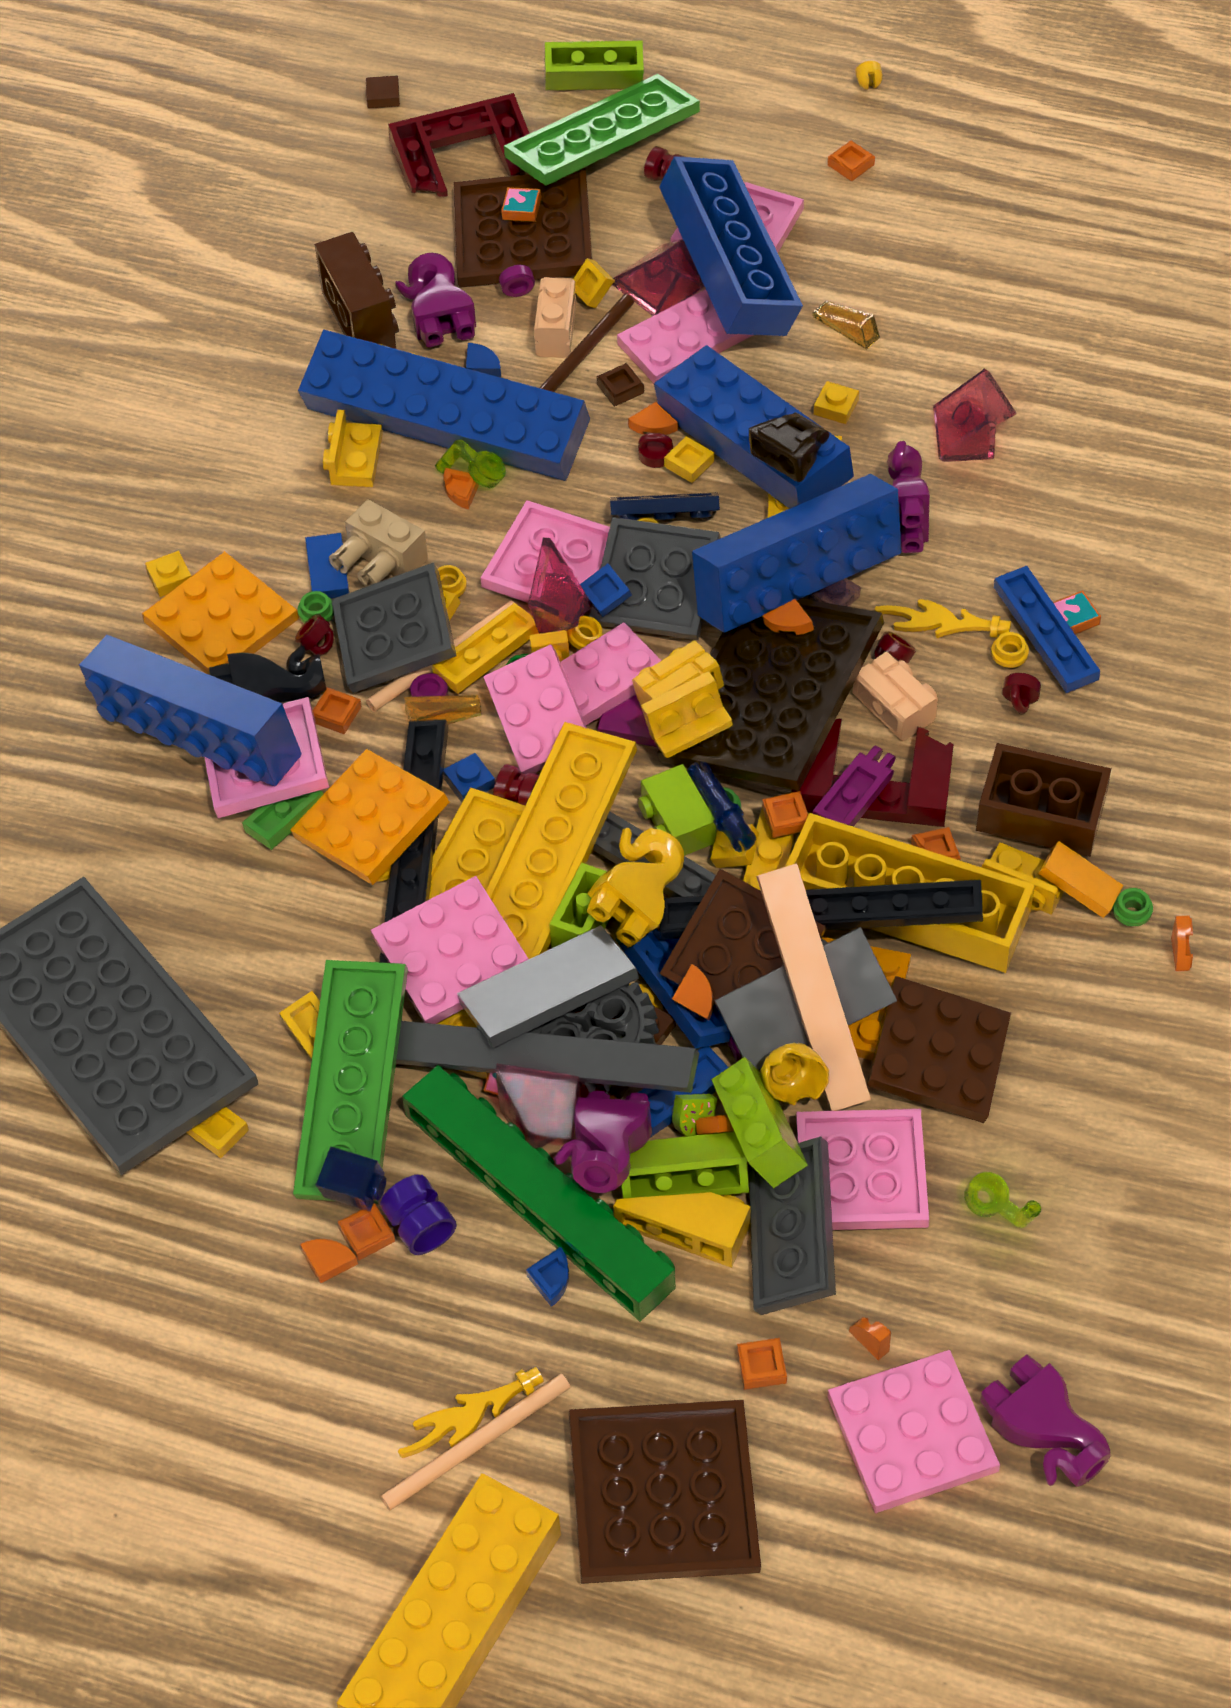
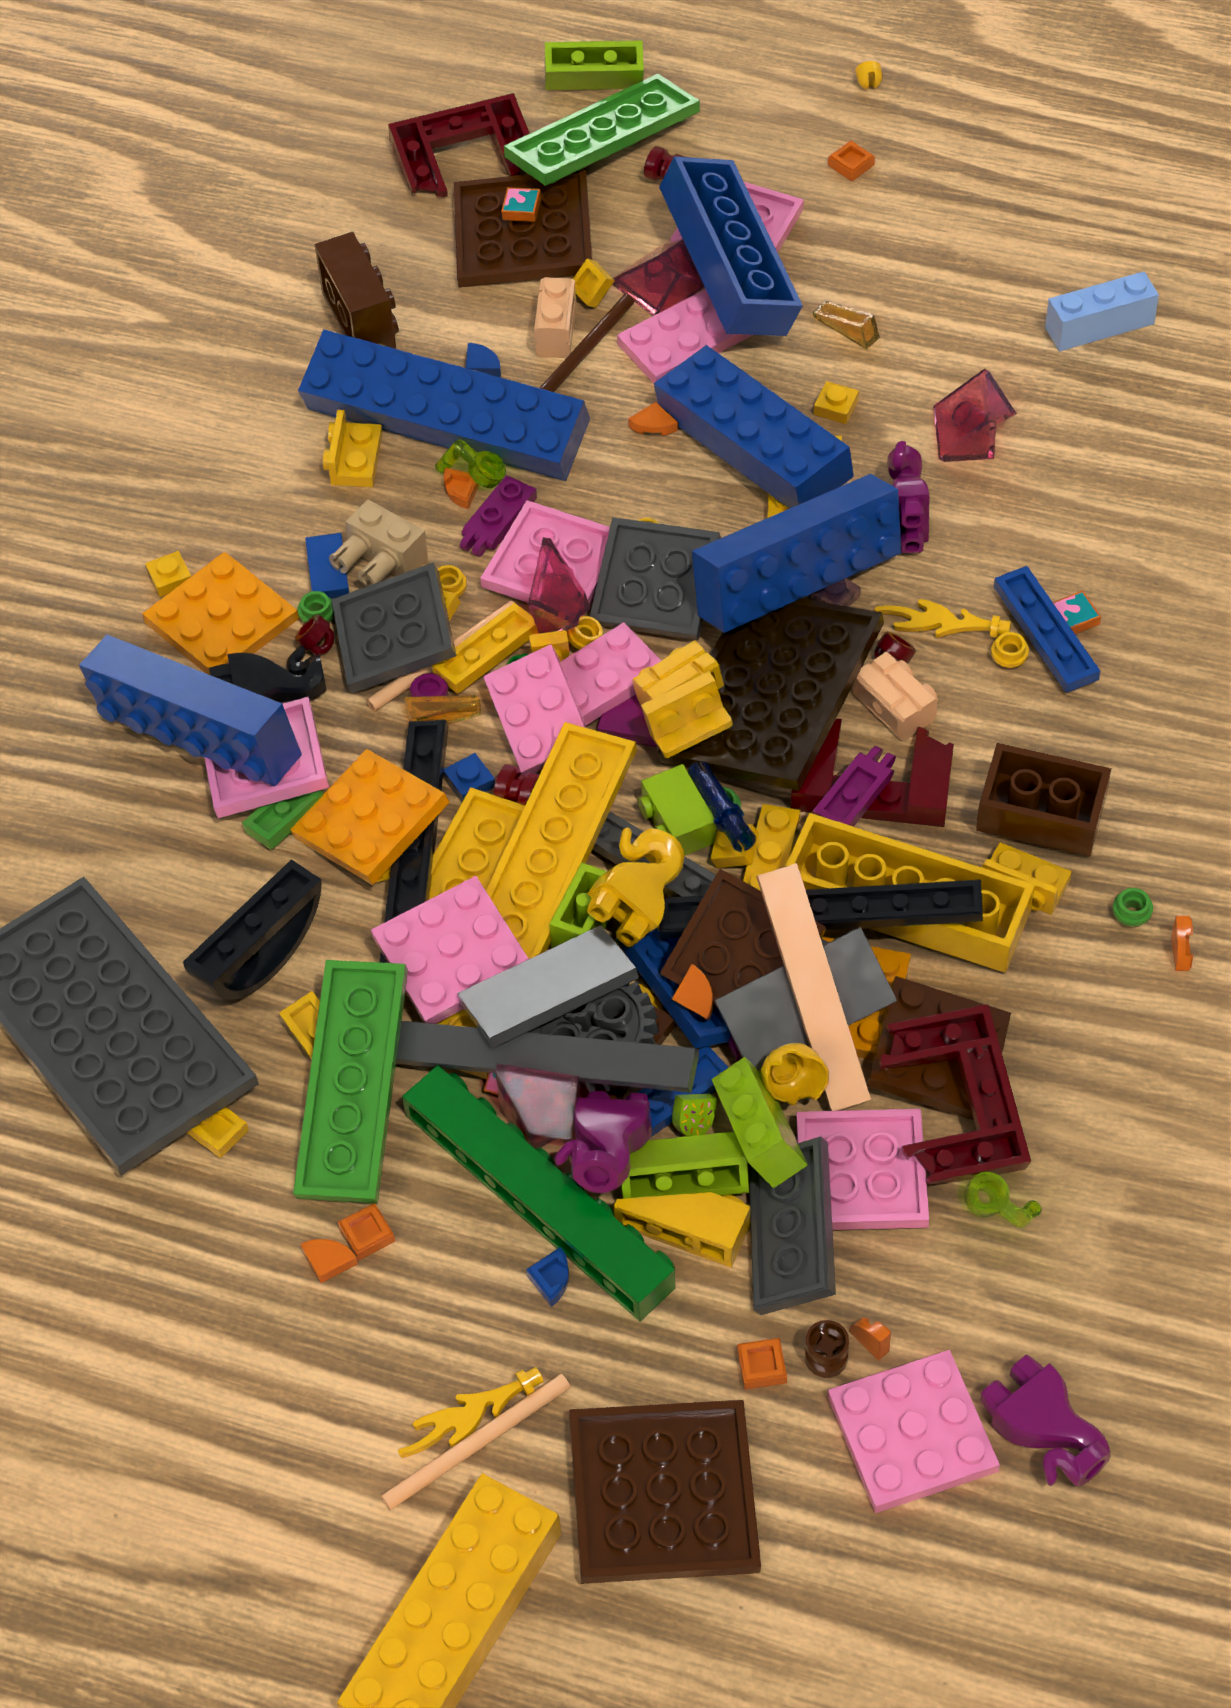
orange tile [313,687,362,735] -> none
clear blue brick [316,1146,386,1211] -> none
reddish brown tile [366,75,400,108] -> none
dark purple wheel [380,1175,457,1255] -> none
magenta hips [395,252,476,348] -> none
magenta tile [499,265,535,297] -> none
blue plate [579,564,632,617] -> none
reddish brown tile [596,363,644,407] -> none
dark blue plate [610,492,720,520] -> none
dark red tile [638,433,673,468] -> none
yellow plate [664,436,714,483] -> none
orange tile [695,1115,734,1135] -> none
dark brown piece [749,412,830,482] -> none
orange tile [762,599,814,635] -> none
orange tile [762,791,808,838] -> none
orange tile [911,827,961,860] -> none
dark red tile [1002,673,1041,714] -> none
light orange tile [1038,841,1124,918] -> none
none -> black window [183,859,322,1000]
none -> magenta hinge [460,475,537,557]
none -> reddish brown wheel [805,1320,849,1378]
none -> dark red wedge [879,1004,1031,1185]
none -> light blue brick [1045,271,1159,352]

